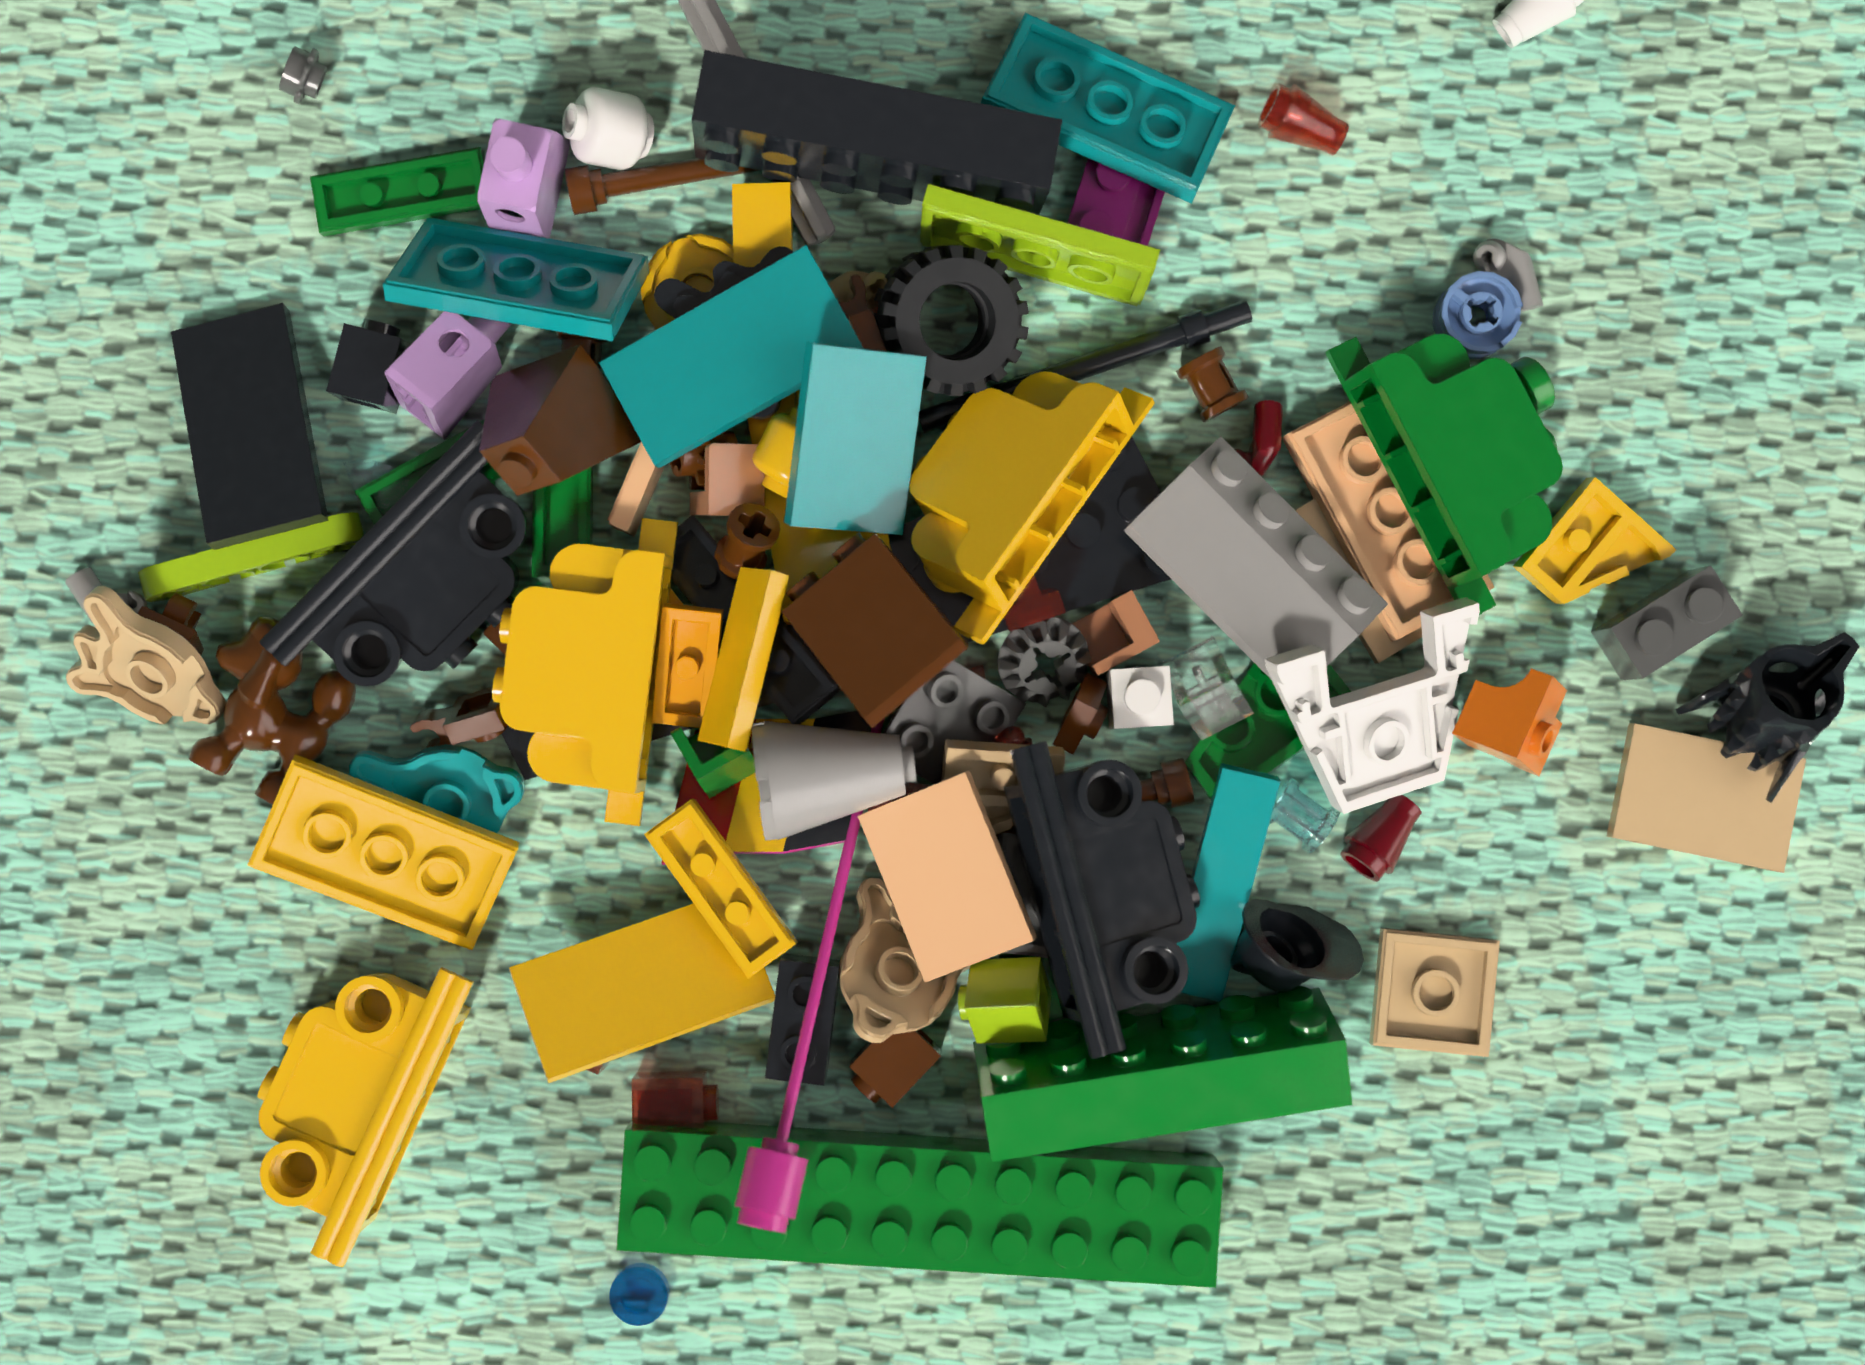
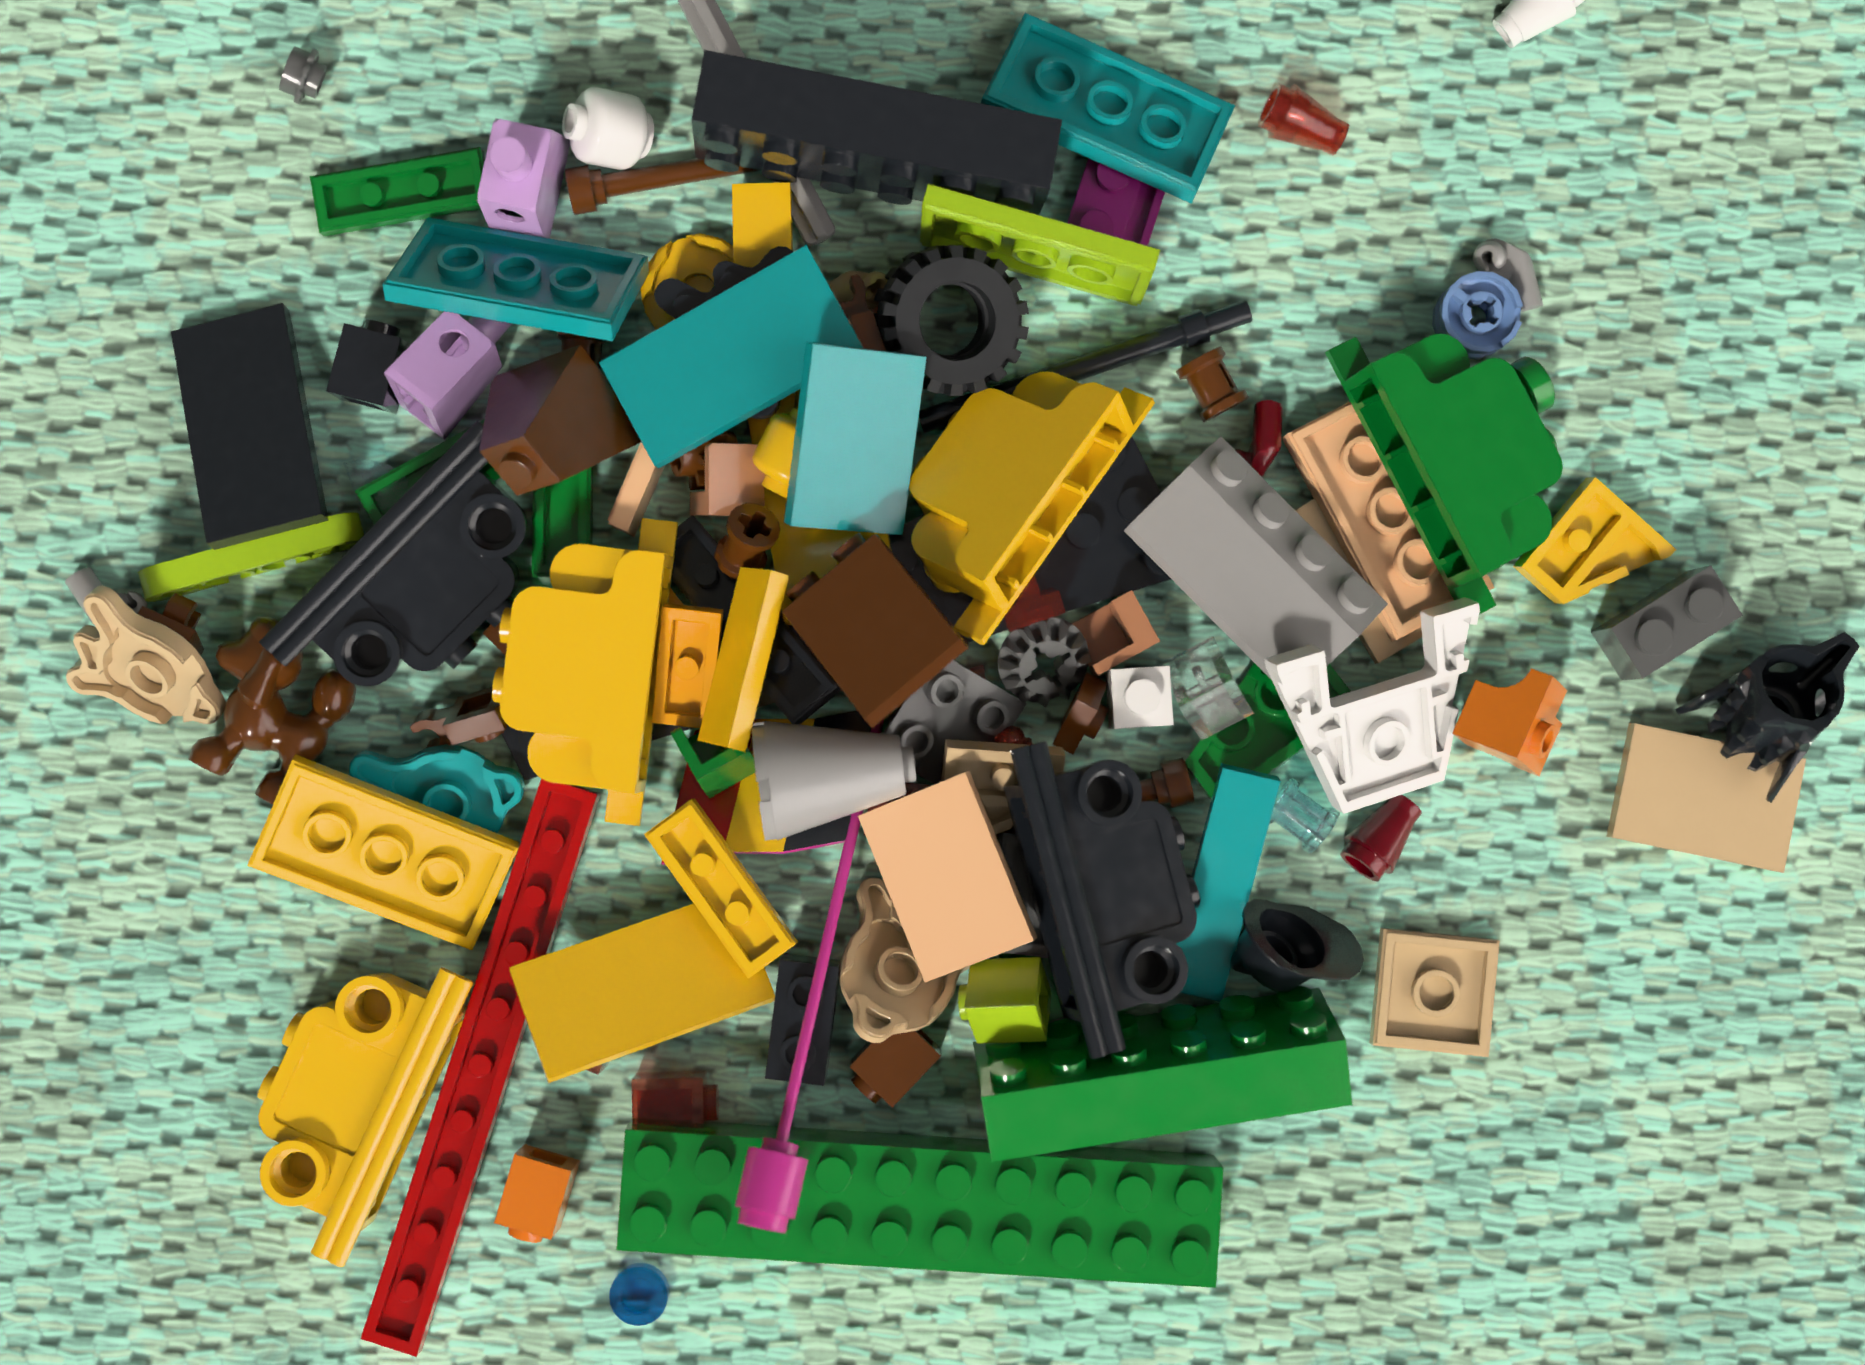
none -> red plate [360,778,601,1357]
none -> orange brick [494,1144,580,1243]

